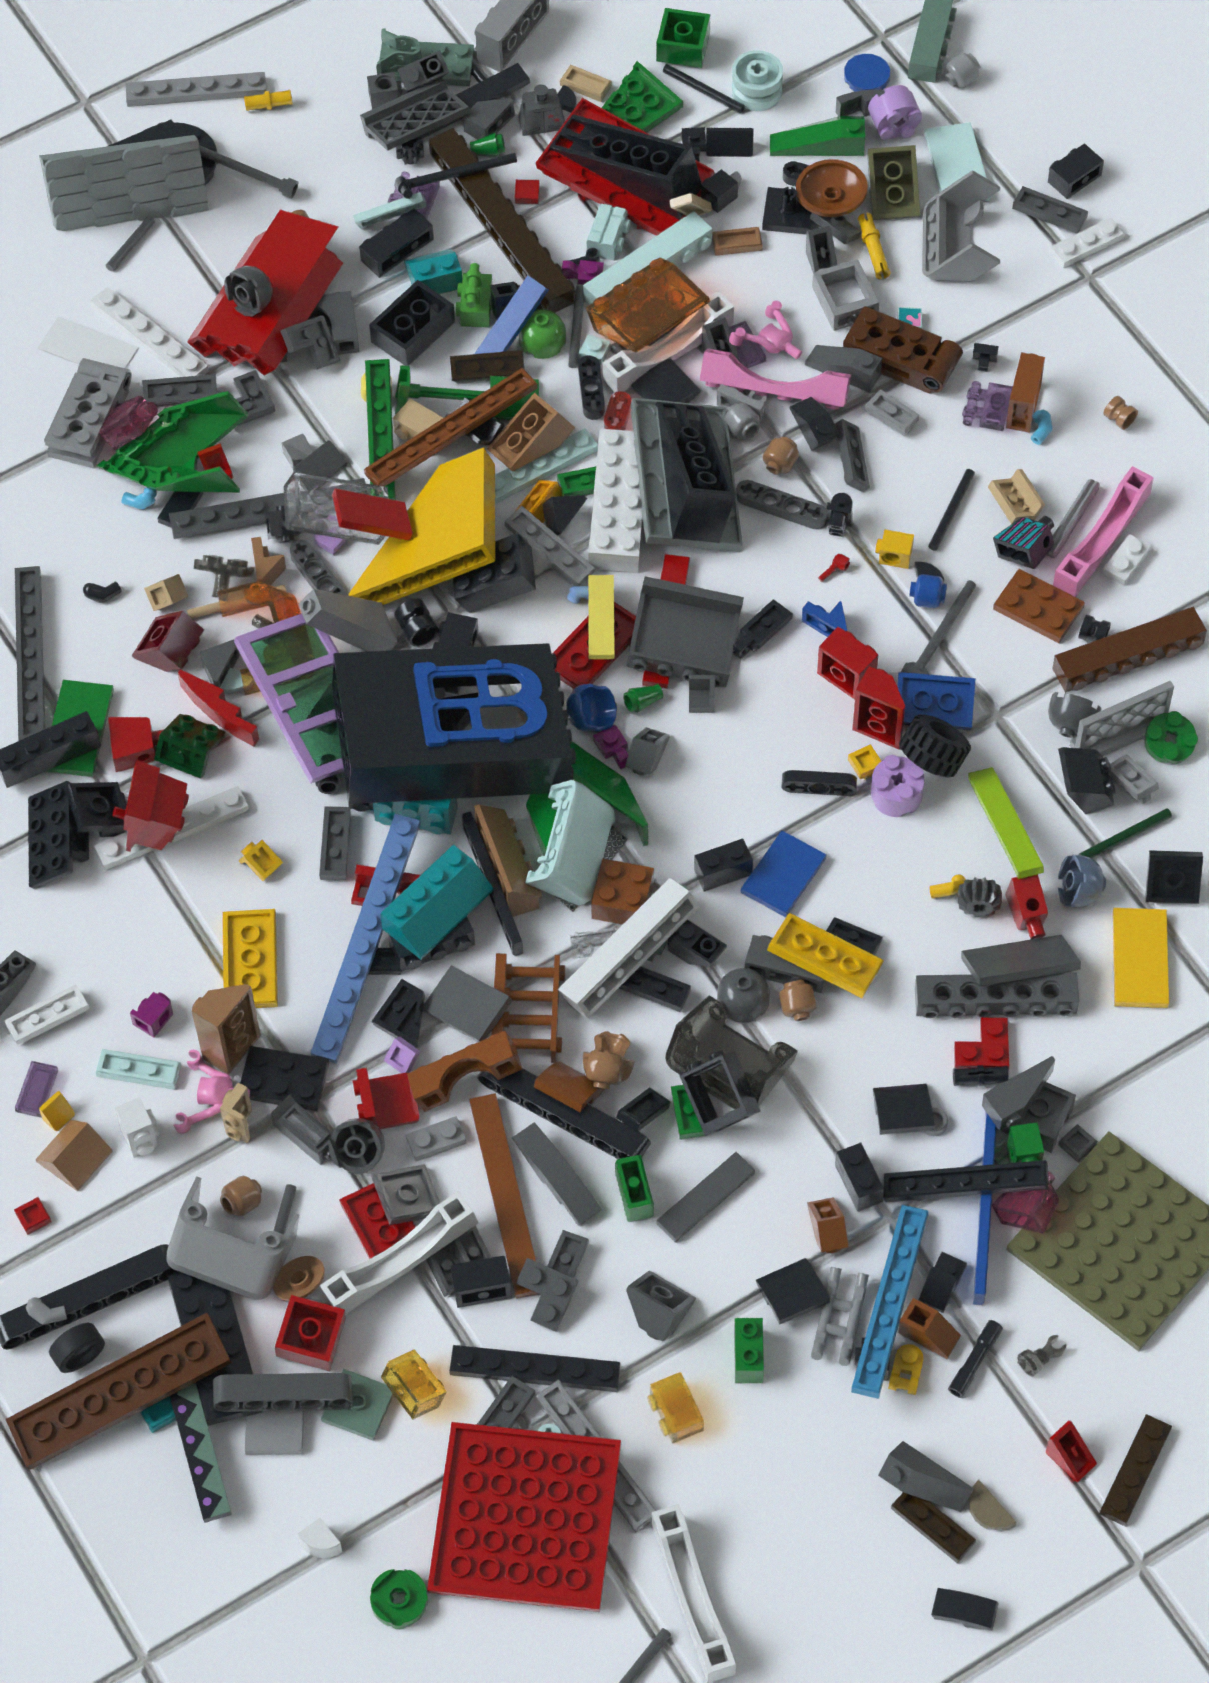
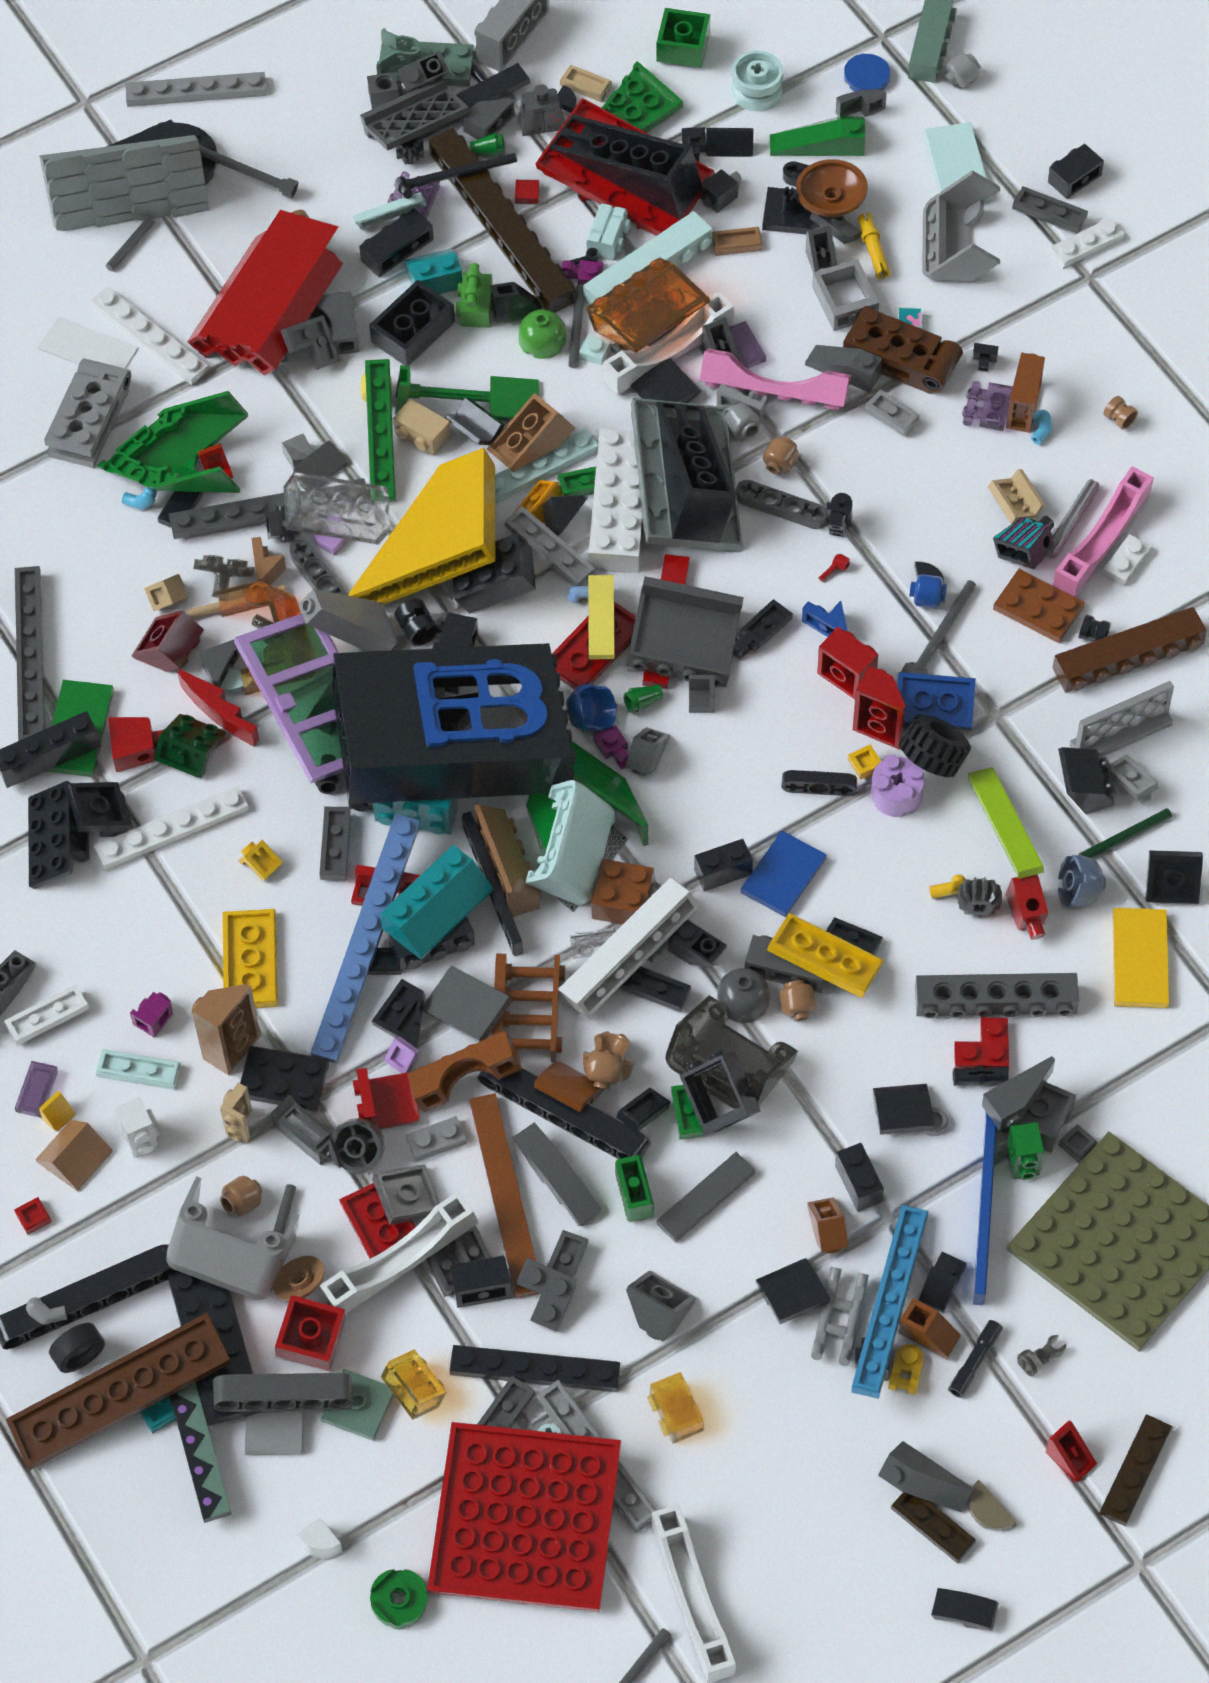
black arm [83,581,122,603] -> none
clear pink torso [99,395,158,451] -> none
red piece [113,760,189,852] -> none
dark grey plate [142,374,217,406] -> none
bright pink piece [173,1049,250,1134] -> none
dark grey cylinder [224,266,273,317] -> none
dark grey plate [233,370,275,426] -> none
yellow pin [244,89,293,111] -> none
red tile [332,488,413,541] -> none
dark orange tile [364,368,538,490] -> none
dark brown tile [450,350,525,381] -> none
tile [474,276,549,354] -> none
black beam [578,355,605,420] -> none
clear red beam [604,391,631,430] -> none
black bar [663,64,745,113] -> none
tan tile [670,193,712,216] -> none
bright pink piece [729,300,802,359] -> none
green brick [734,1318,764,1383] -> none
black slope [789,397,840,451] -> none
dark grey plate [835,419,870,492] -> none
olive slope [867,145,920,220] -> none
lavender brick [868,85,922,140] -> none
yellow brick [875,529,914,569] -> none
black tile [883,1160,1048,1202] -> none
black bar [928,469,975,551] -> none
dark grey tile [961,934,1081,986] -> none
clear pink torso [992,1171,1059,1234] -> none
dark grey cylinder [1048,692,1102,738] -> none
green plate [1144,711,1198,764] -> none

